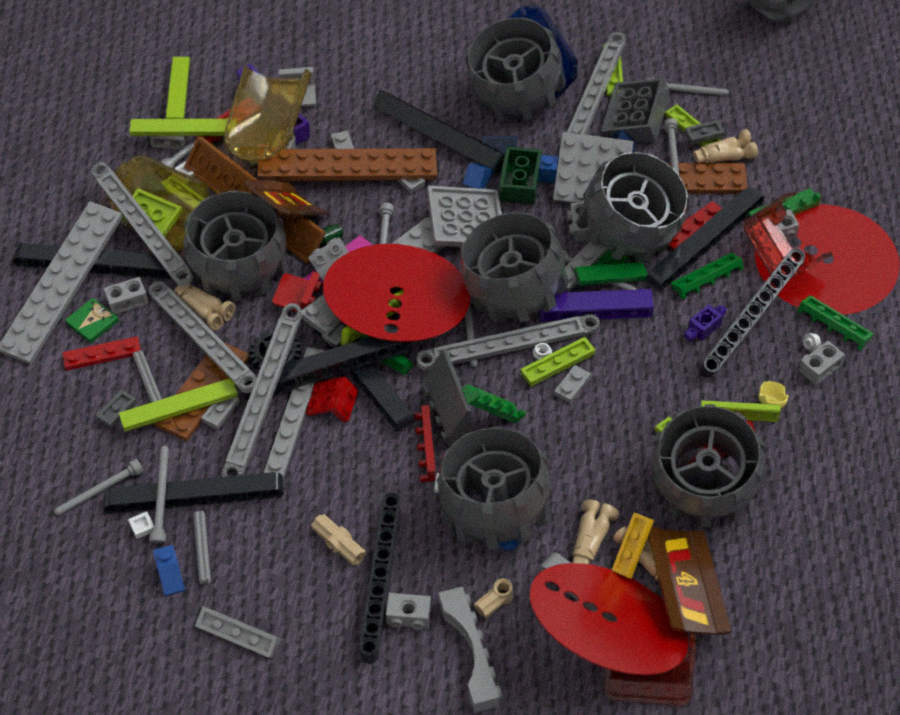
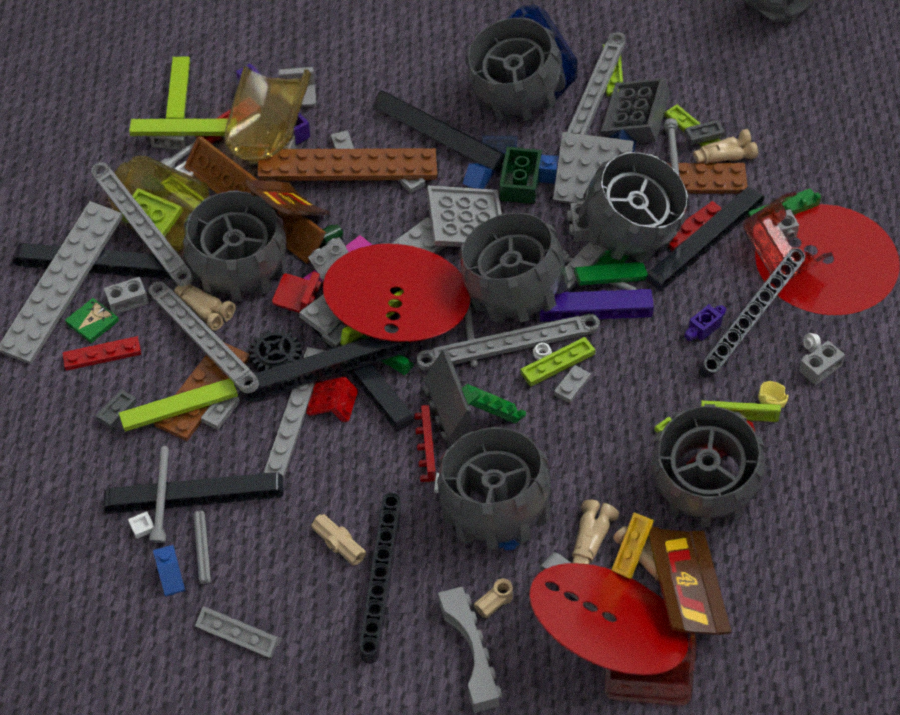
light grey piece [54,459,144,515] -> none
light grey axle [133,350,162,403] -> none
light grey plate [222,303,302,477] -> none
light grey piece [379,203,394,244] -> none
light grey brick [386,593,431,630] -> none
light grey piece [647,78,729,96] -> none
green hinge [671,253,744,300] -> none
green hinge [797,295,874,351] -> none

